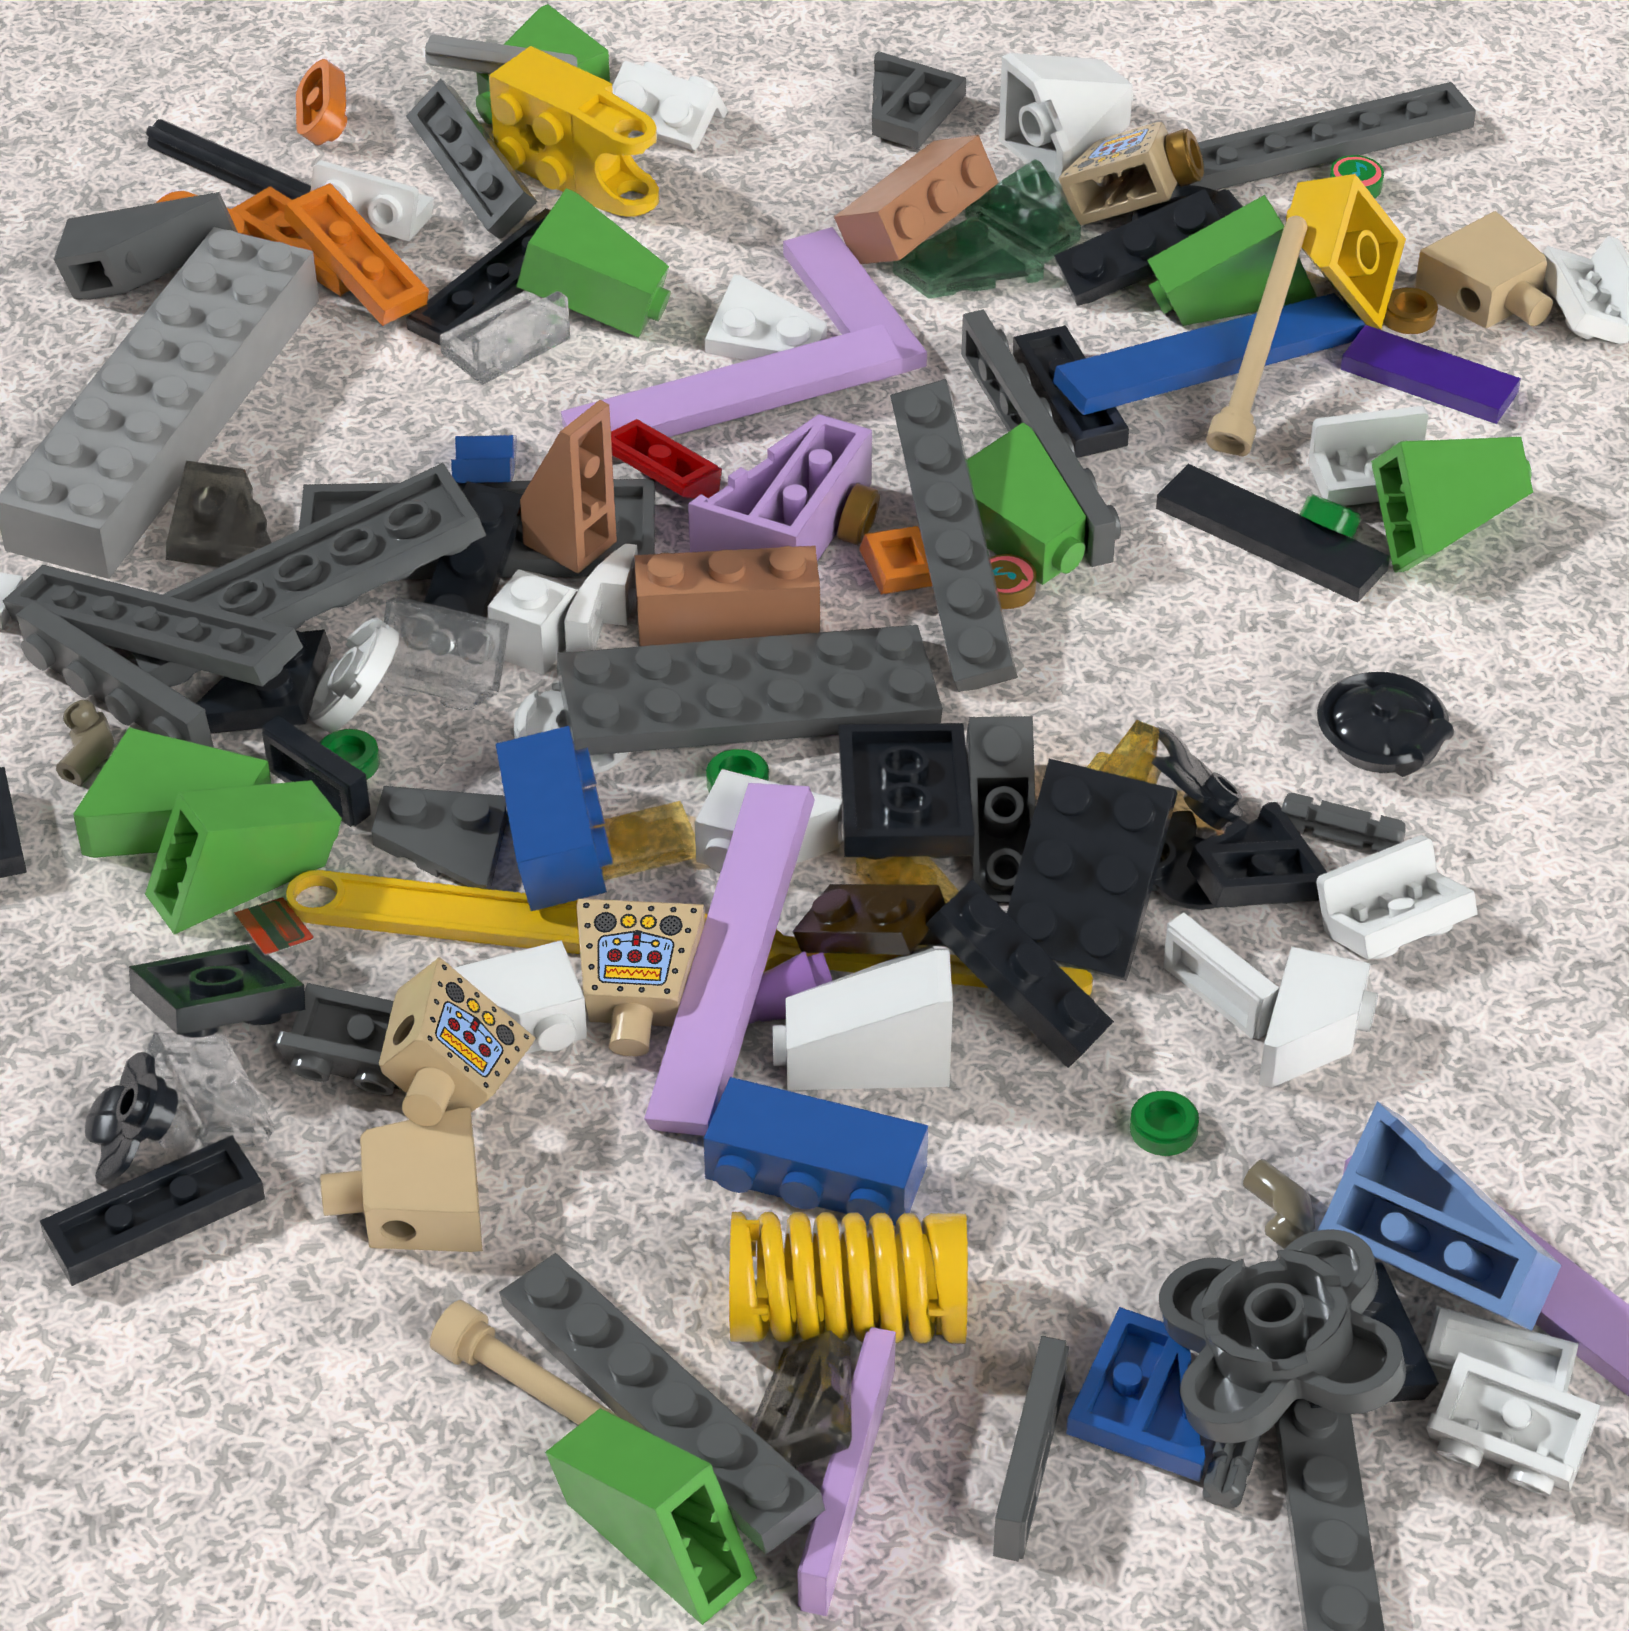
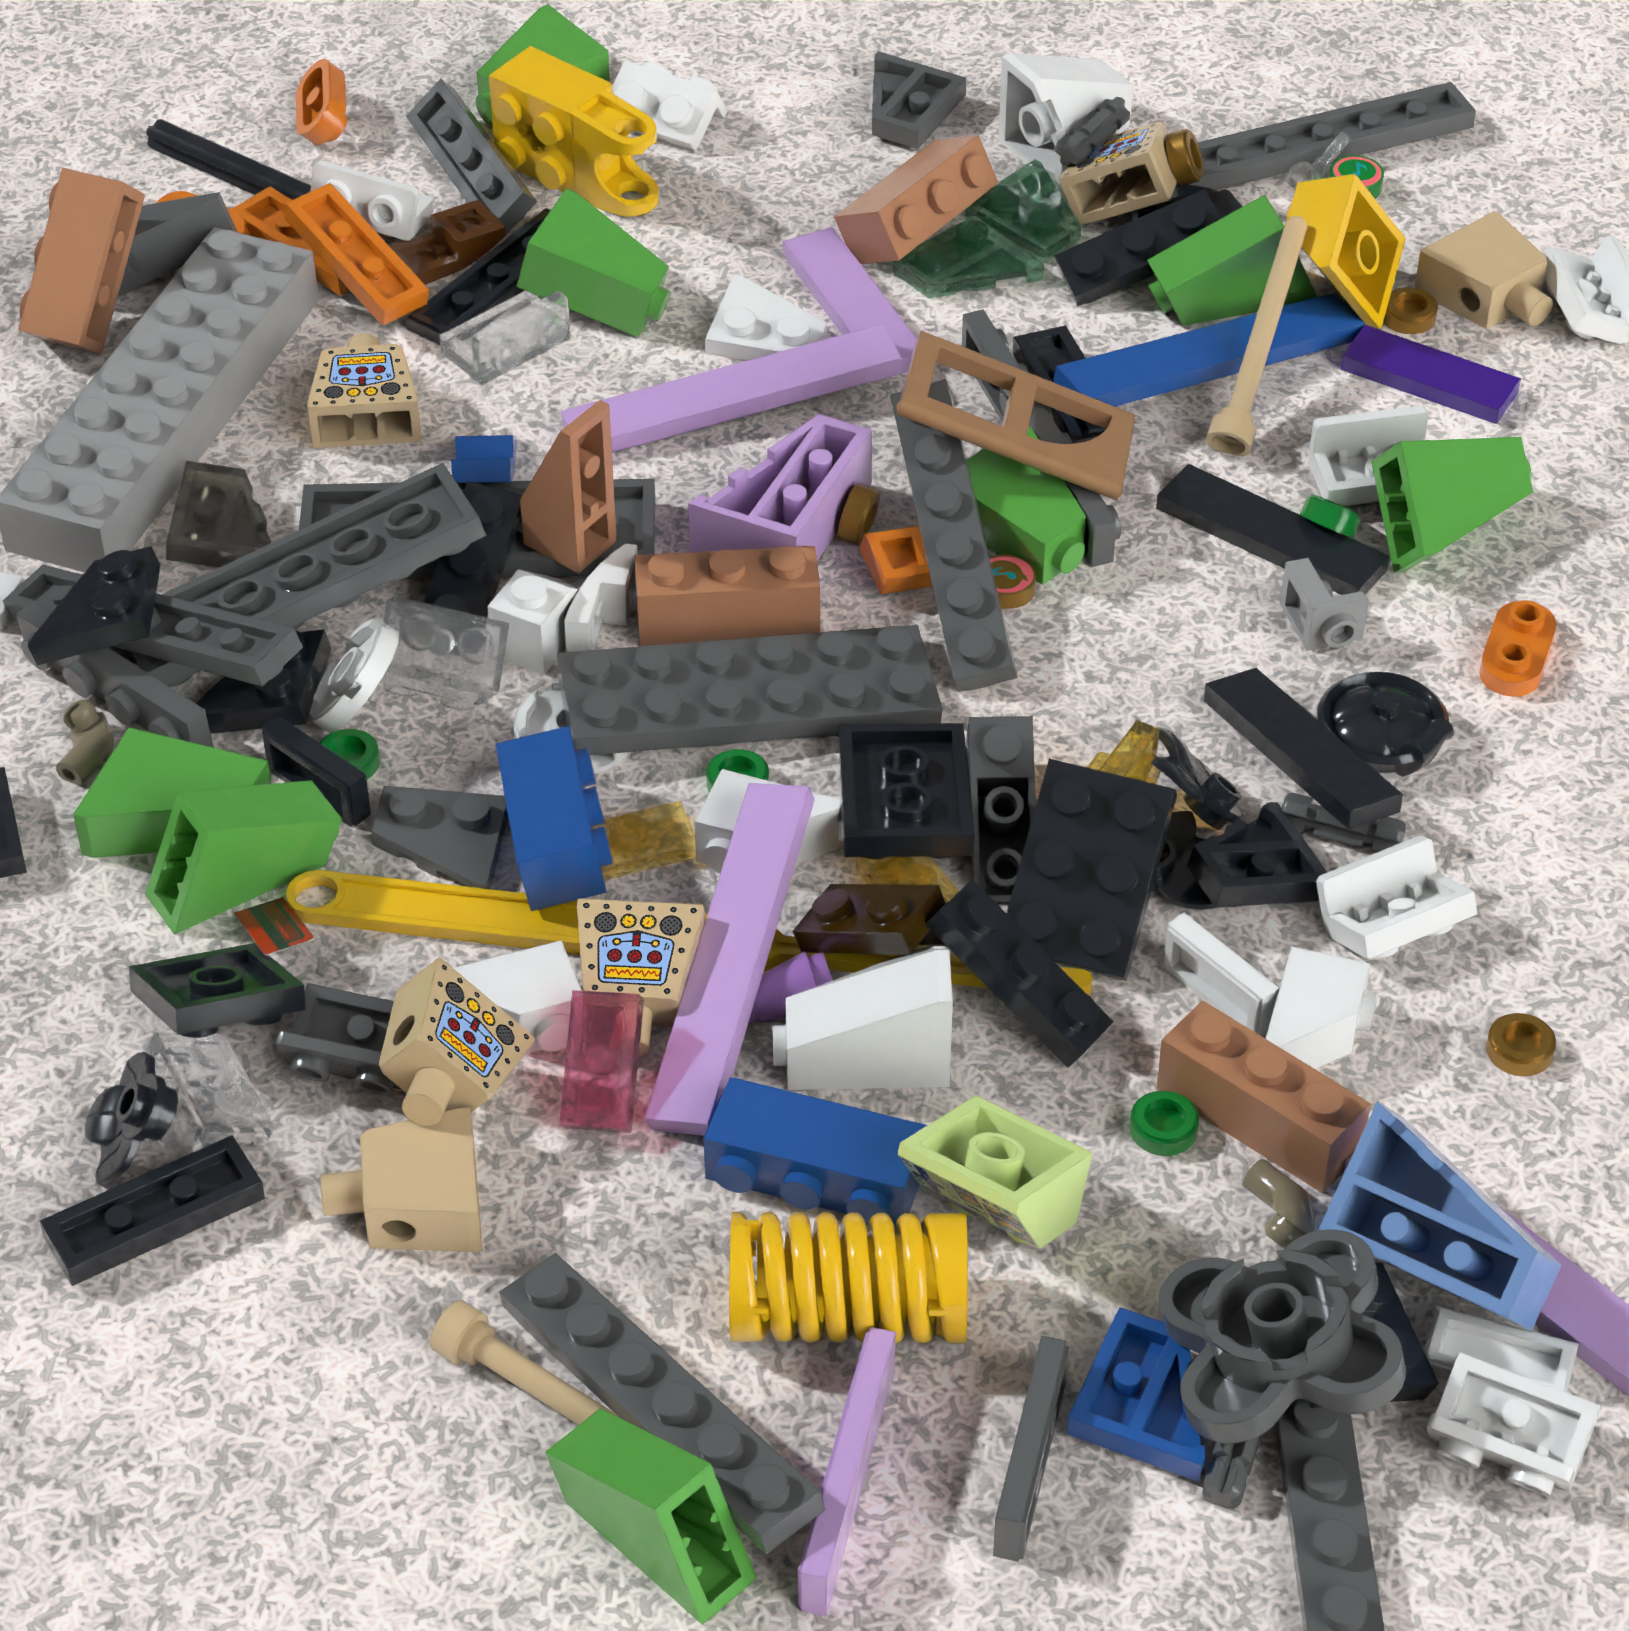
light grey axle [425,34,578,74] -> none
red slope [611,419,722,499] -> none
clear smoke wing [750,1330,852,1469] -> none
none -> nougat brick [18,167,145,354]
none -> black wing [27,546,161,665]
none -> tan torso [307,333,422,448]
none -> reddish brown slope [389,200,506,285]
none -> clear pink plate [559,990,644,1133]
none -> medium nougat window [896,330,1136,501]
none -> yellowish green slope [897,1095,1093,1249]
none -> dark grey axle [1055,97,1130,167]
none -> nougat brick [1157,1000,1371,1194]
none -> black tile [1204,668,1403,830]
none -> light grey bracket [1280,558,1369,651]
none -> clear hand [1287,132,1351,188]
none -> orange plate [1479,600,1557,697]
none -> pearl gold tile [1486,1013,1556,1076]

